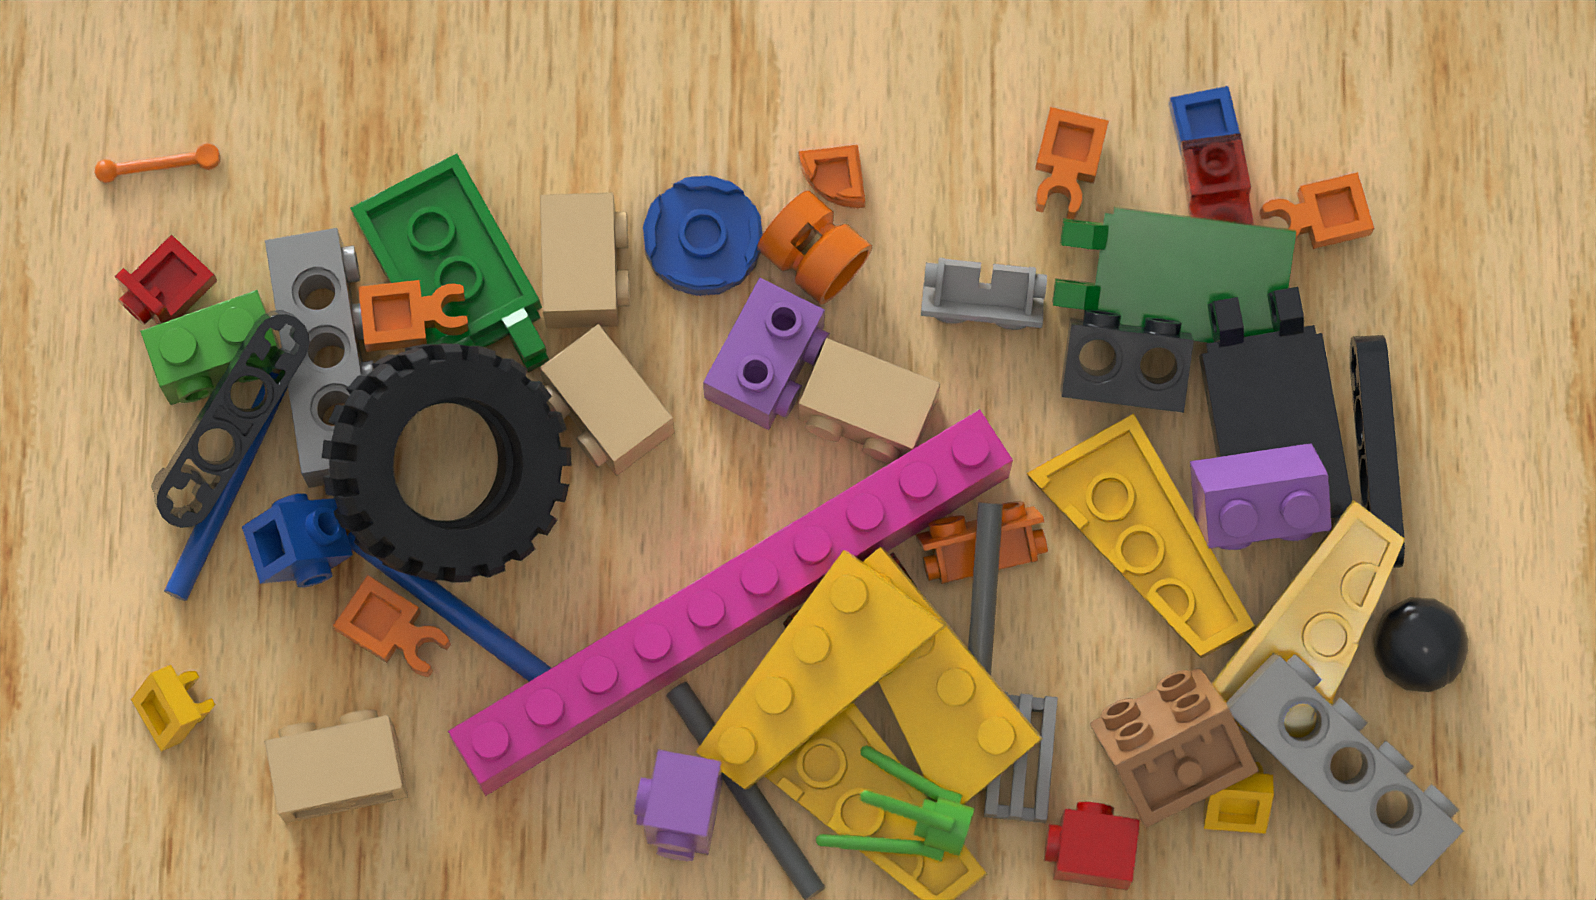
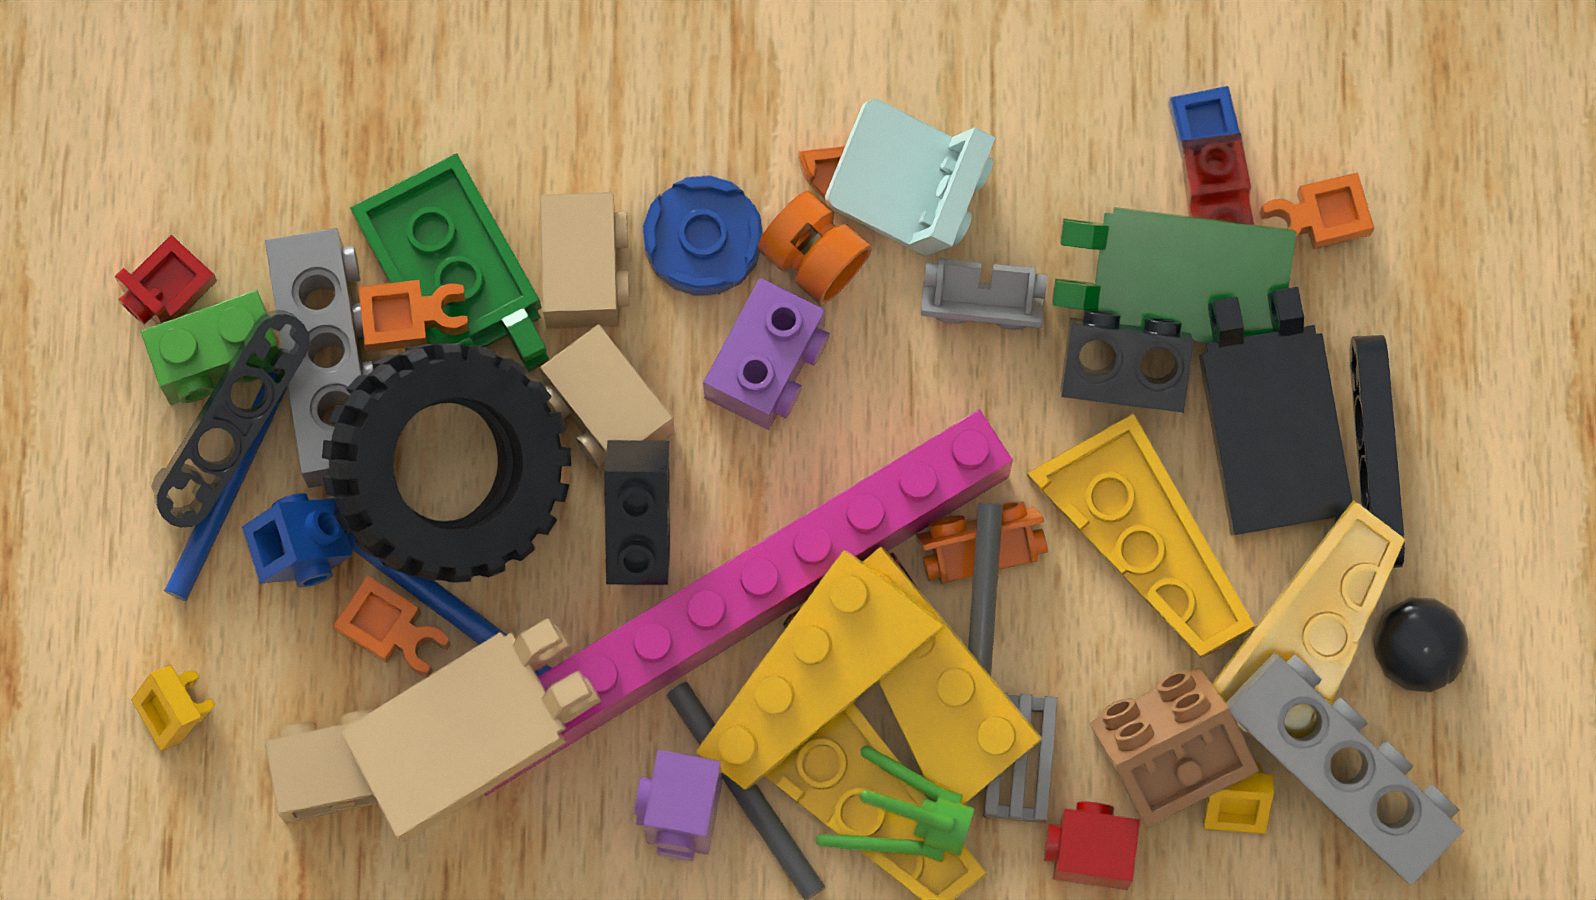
orange hinge [94,143,220,183] -> none
tan brick [798,338,940,464] -> none
orange plate [1035,107,1109,220] -> none
medium lavender brick [1190,443,1332,550] -> none
none -> tan tile [340,618,601,842]
none -> black brick [604,440,670,585]
none -> light aqua bracket [825,99,996,256]

